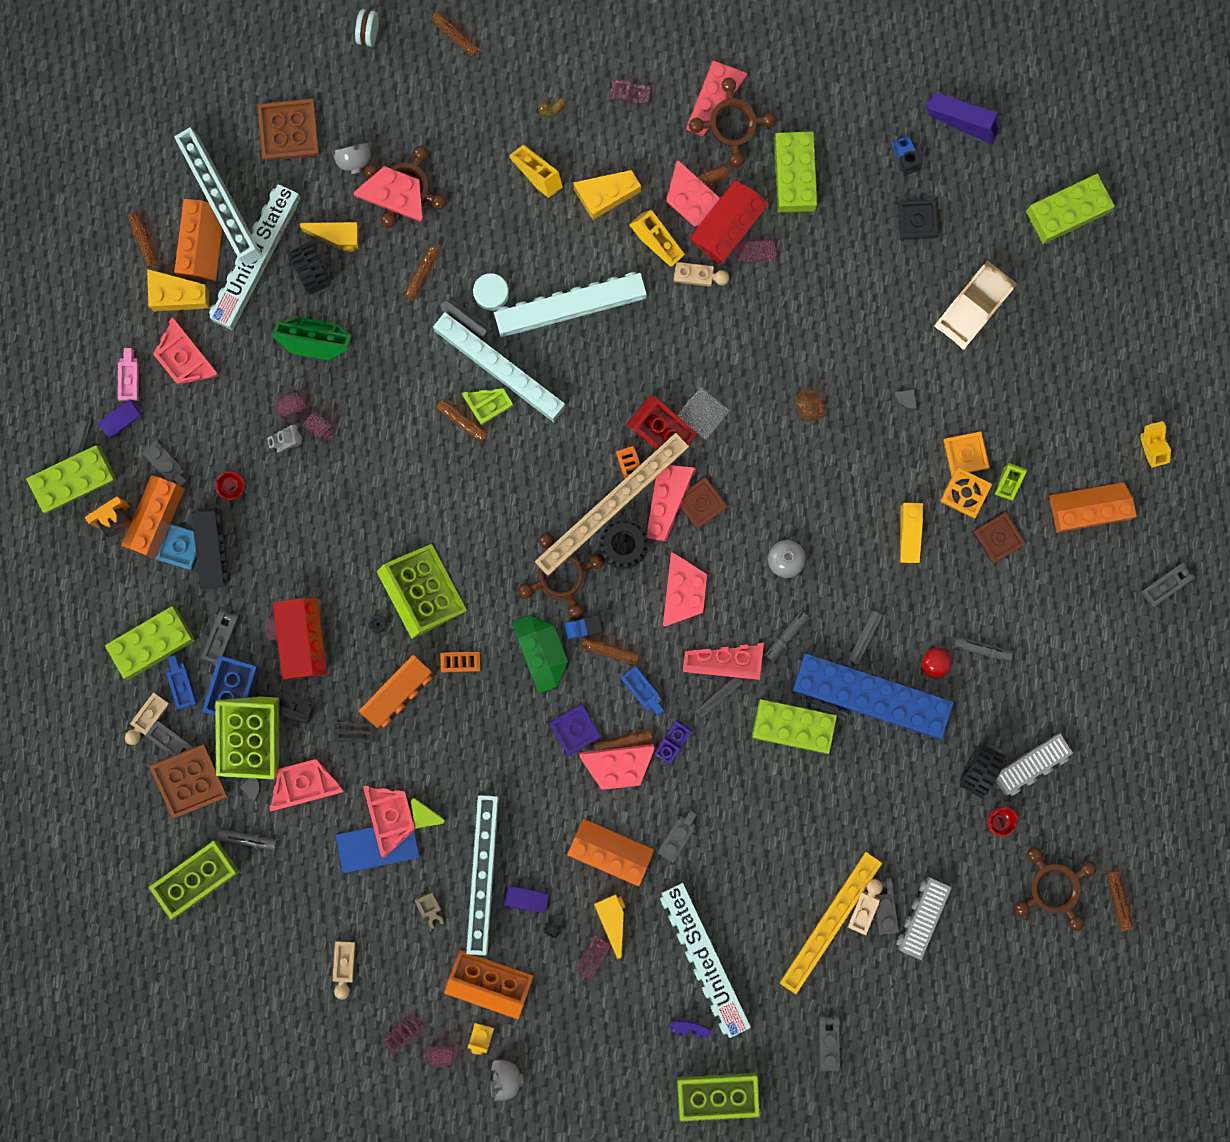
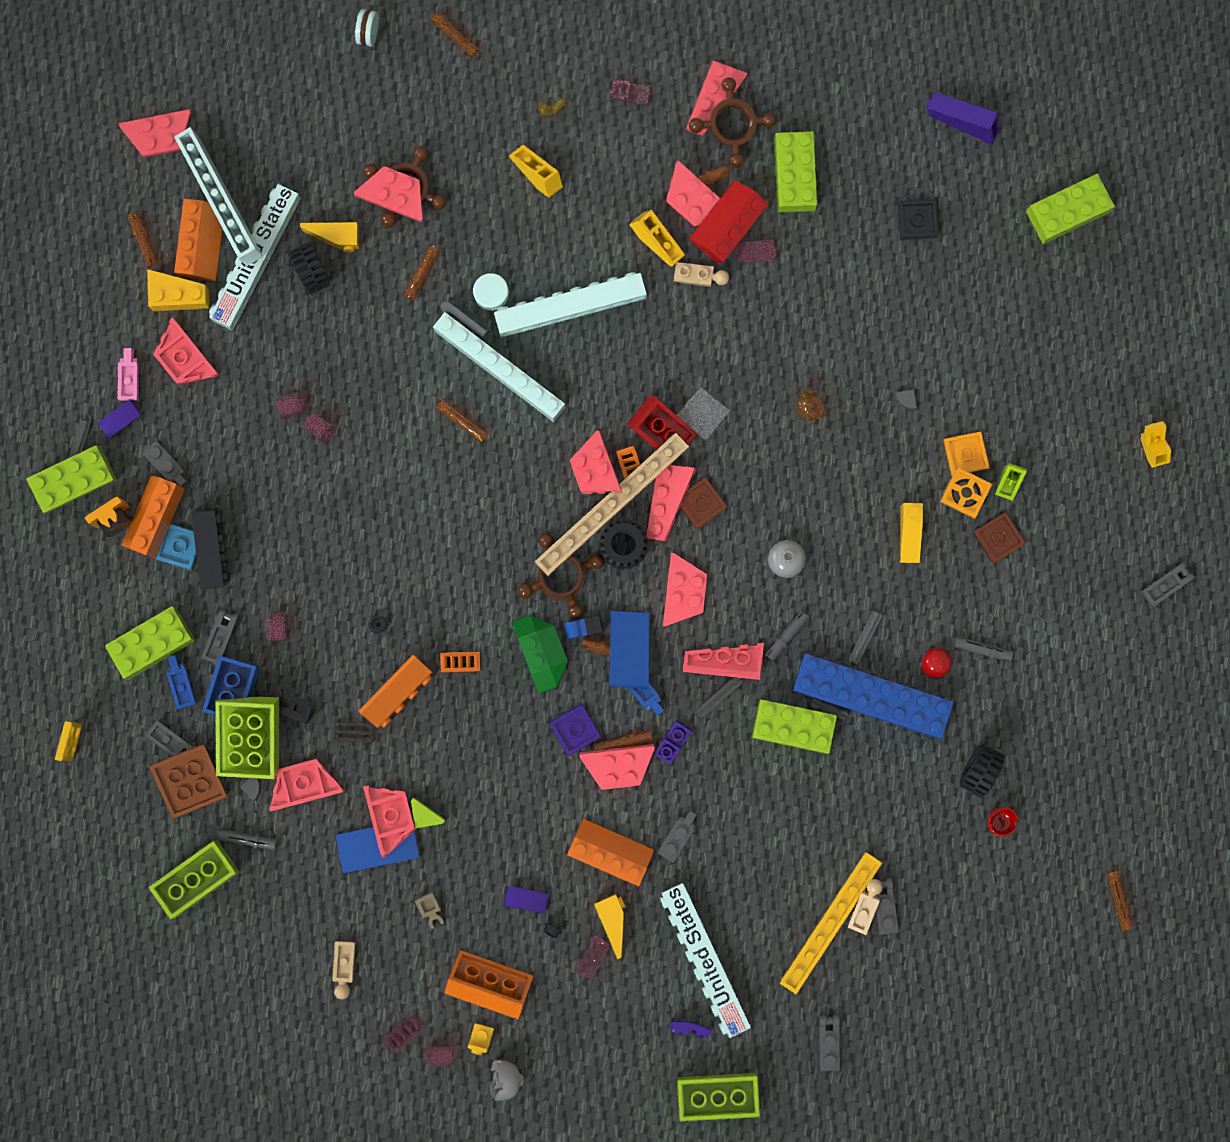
tan plate [125,692,170,745] -> none
red hair [215,471,245,500] -> none
dark orange plate [257,99,319,161] -> none
light grey hips [268,425,302,453] -> none
green wedge [272,317,352,361] -> none
red slope [273,598,327,679] -> none
light grey cylinder [332,142,371,174] -> none
lime slope [376,544,467,639] -> none
lime wing [462,389,513,425] -> none
light aqua brick [467,795,499,955] -> none
yellow wedge [573,170,641,220] -> none
leg [893,136,922,176] -> none
light grey brick [896,877,952,960] -> none
tan piece [934,261,1017,349] -> none
light grey brick [996,734,1073,796] -> none
reddish brown piece [1014,847,1097,931] -> none
orange slope [1049,482,1137,533] -> none
none -> yellow piece [55,721,82,762]
none -> coral wing [119,109,191,157]
none -> coral wing [570,430,622,494]
none -> blue tile [609,611,649,688]

